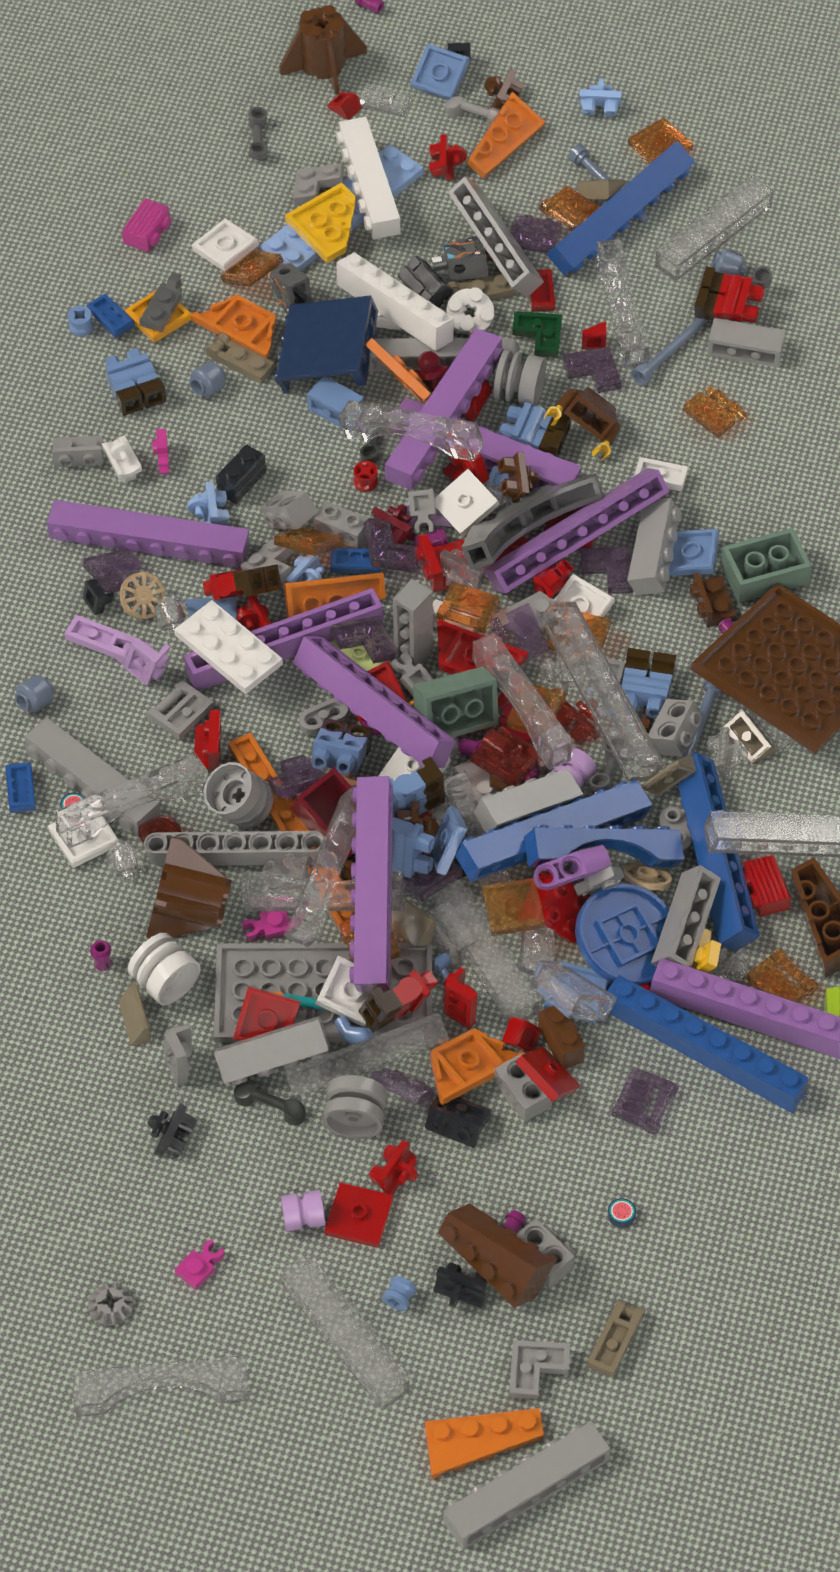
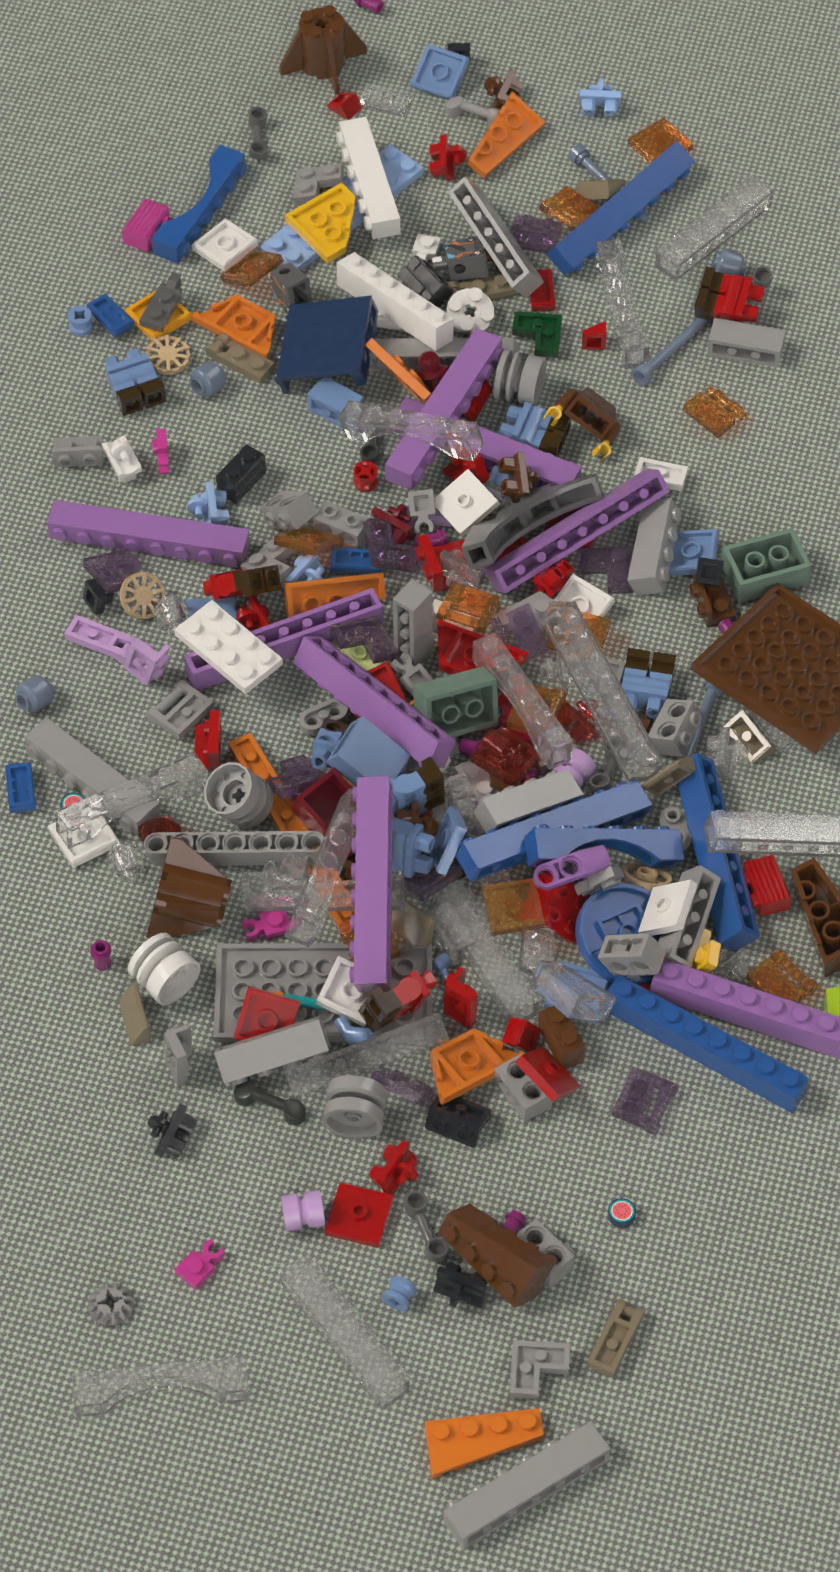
clear purple plate [562,346,621,393] -> none
none -> tan wheel [145,334,190,375]
none -> blue arch [152,144,247,264]
none -> medium blue brick [326,716,410,786]
none -> dark grey bar [404,1190,449,1261]
none -> white plate [412,234,441,262]
none -> light grey brick [598,933,666,976]
none -> white plate [638,879,697,936]
none -> black tile [694,557,724,587]

